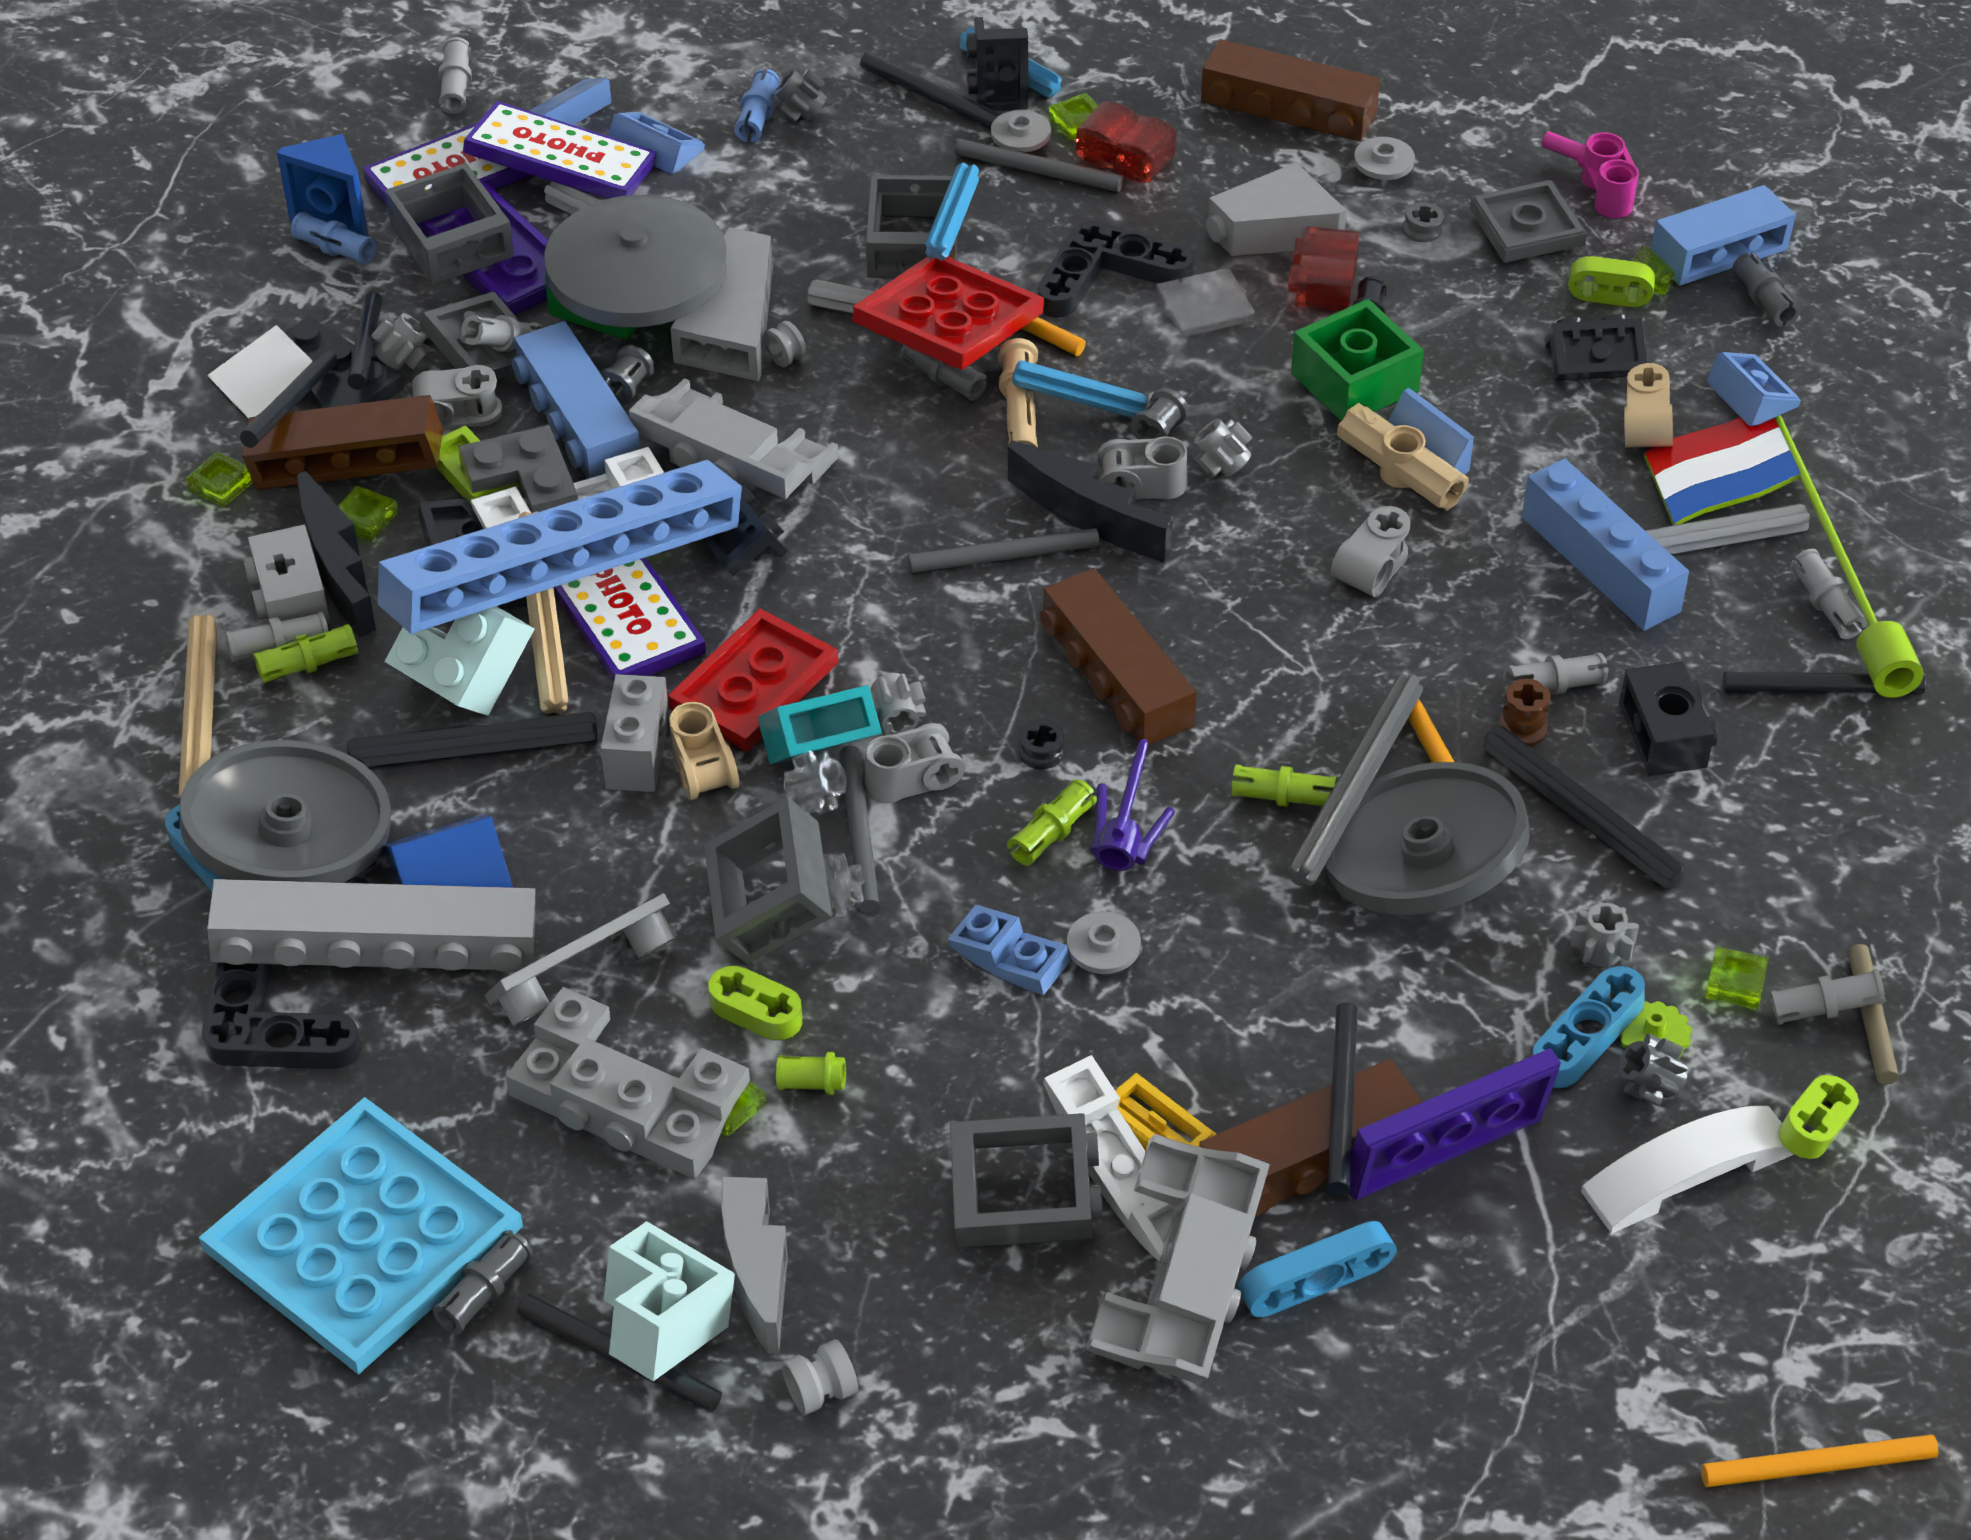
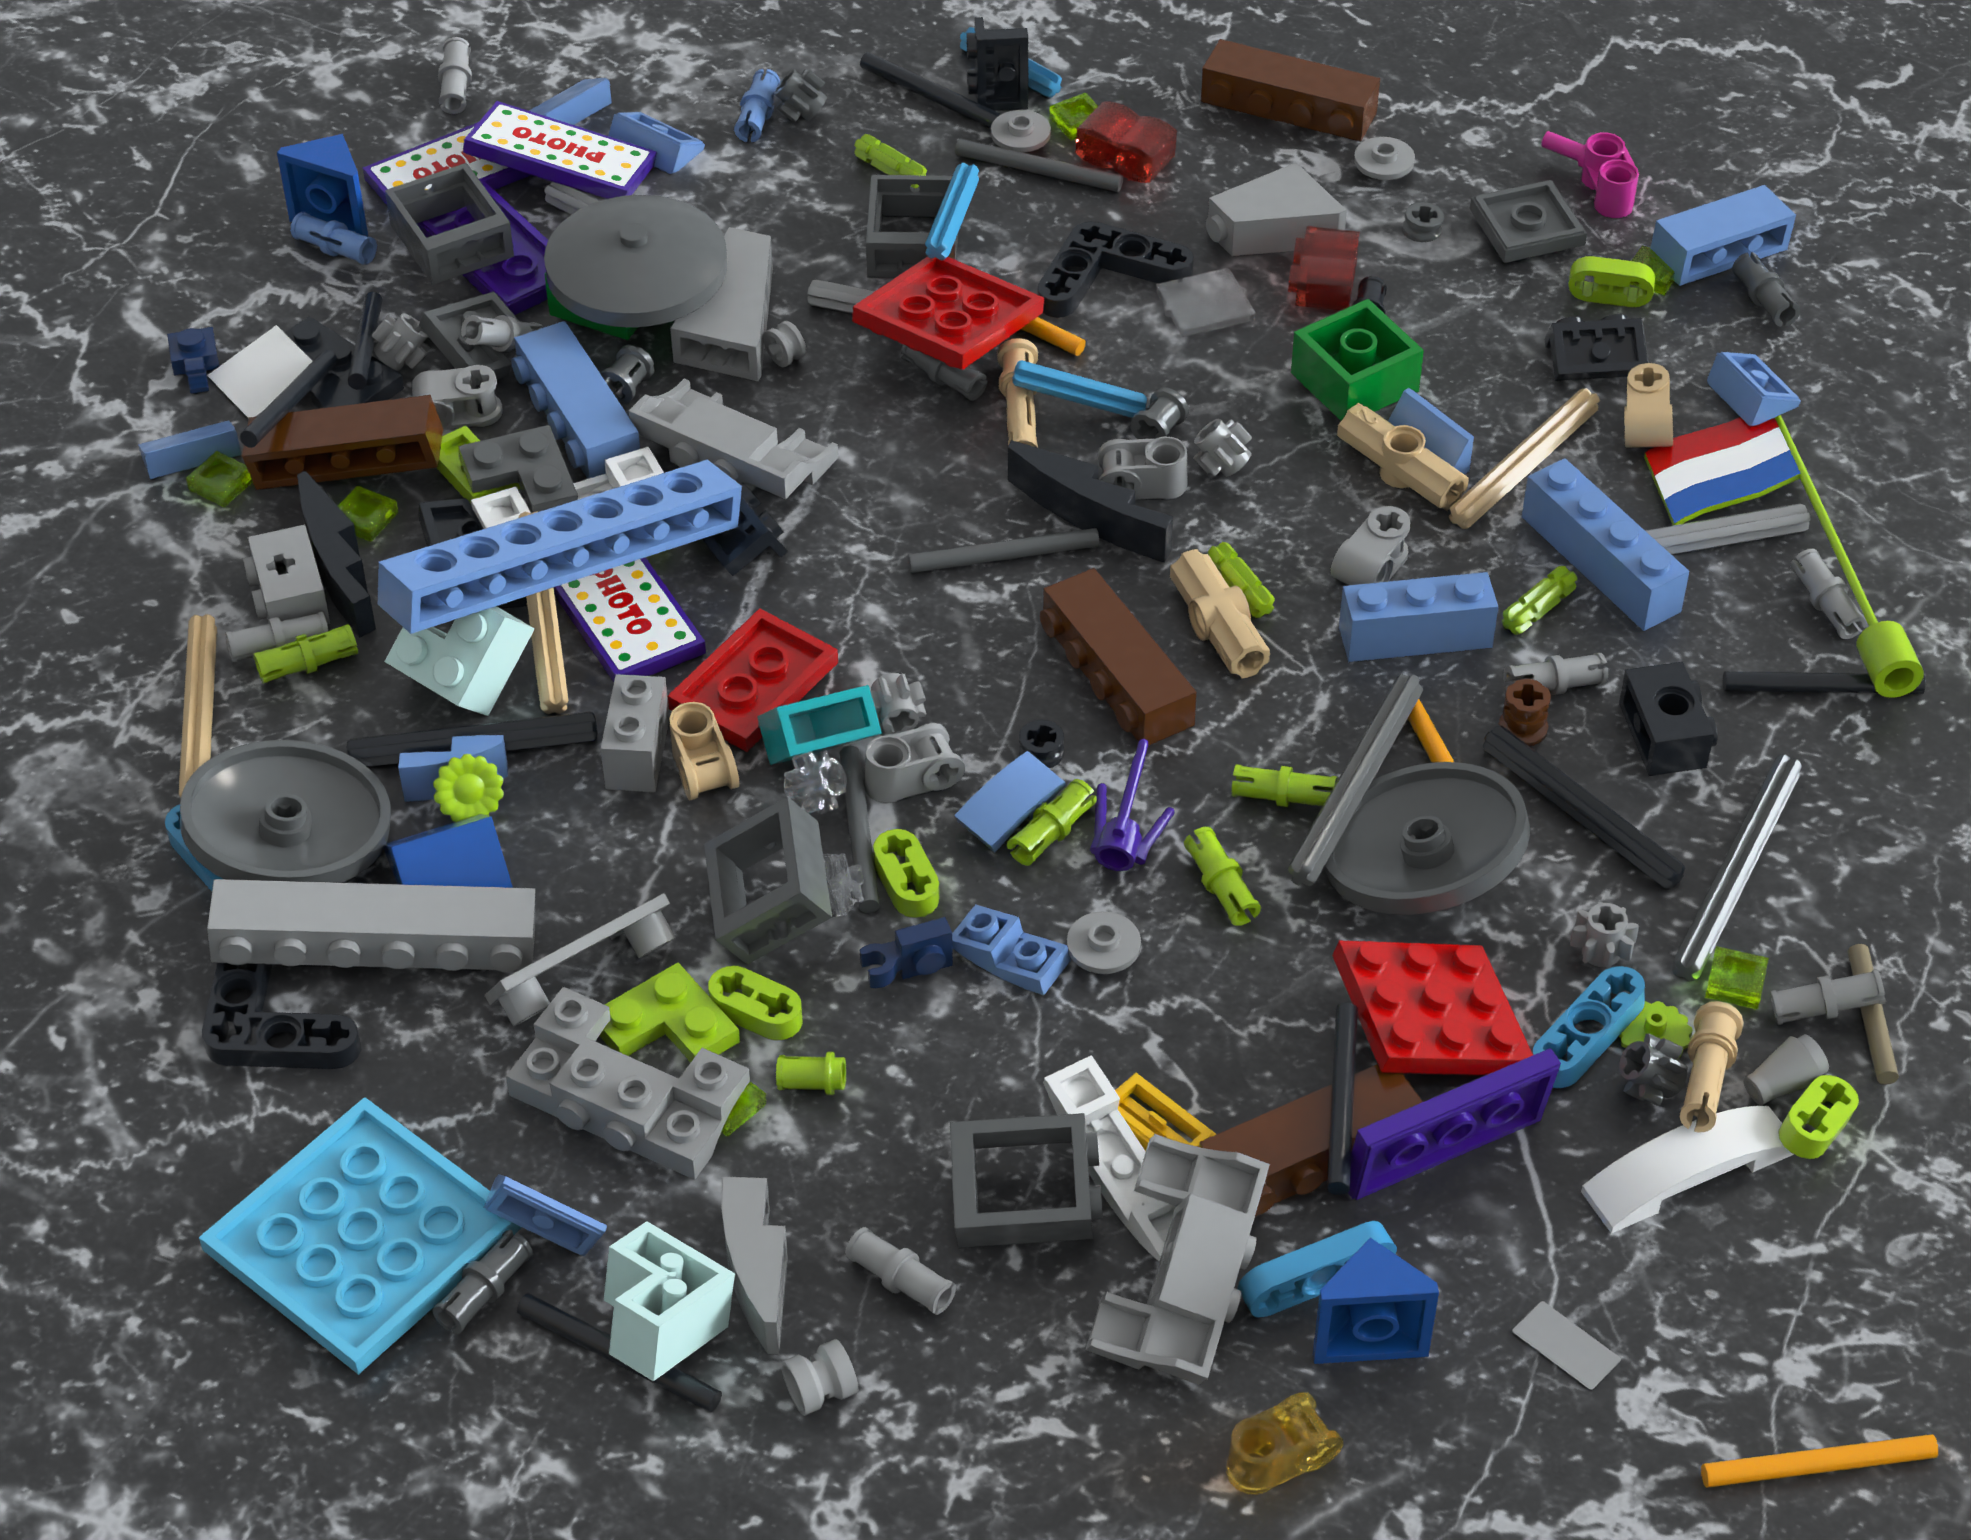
none -> medium blue slope [138,420,242,479]
none -> dark blue plate [167,327,219,394]
none -> medium blue slope [398,735,508,802]
none -> lime piece [433,753,504,822]
none -> medium blue slope [483,1174,607,1256]
none -> lime plate [599,962,740,1063]
none -> light grey pin [845,1227,956,1315]
none -> lime axle [854,134,927,188]
none -> dark blue plate [859,917,953,988]
none -> lime beam [873,829,939,918]
none -> medium blue slope [954,751,1066,853]
none -> tan piece [1170,549,1270,679]
none -> lime pin [1184,827,1261,926]
none -> lime axle [1208,542,1275,618]
none -> clear yellow piece [1226,1392,1343,1495]
none -> blue slope [1312,1238,1439,1364]
none -> red plate [1332,940,1533,1075]
none -> medium blue brick [1339,572,1498,662]
none -> tan axle [1449,388,1600,529]
none -> lime axle [1502,566,1578,635]
none -> light grey sticker [1512,1301,1621,1390]
none -> dark grey axle [1672,754,1802,981]
none -> tan pin [1680,1001,1744,1133]
none -> light grey cone [1743,1034,1829,1106]

